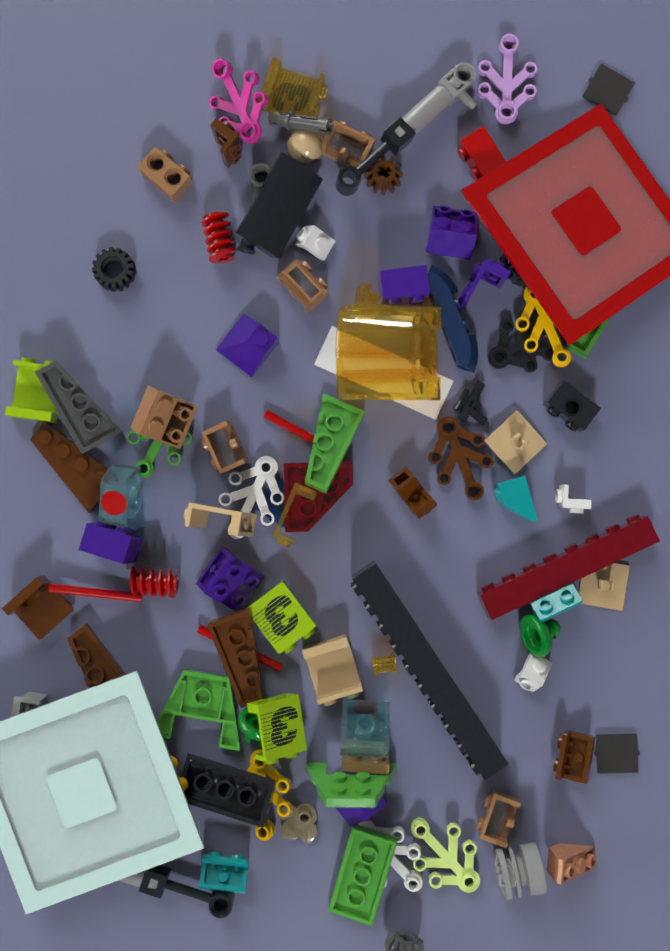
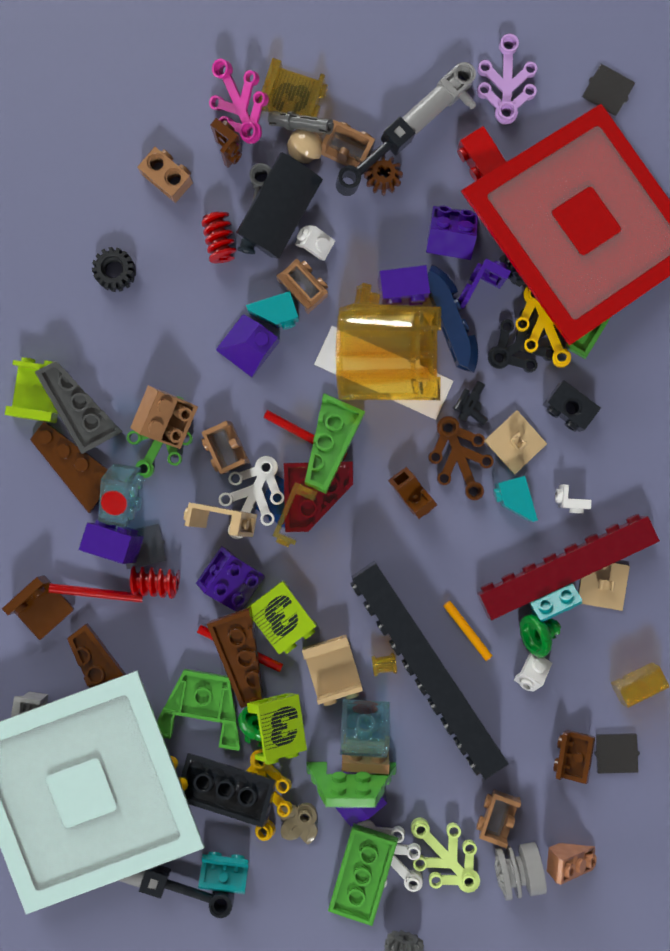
none -> teal slope [246,291,299,330]
none -> light orange bar [443,601,493,661]
none -> clear yellow brick [611,662,670,708]

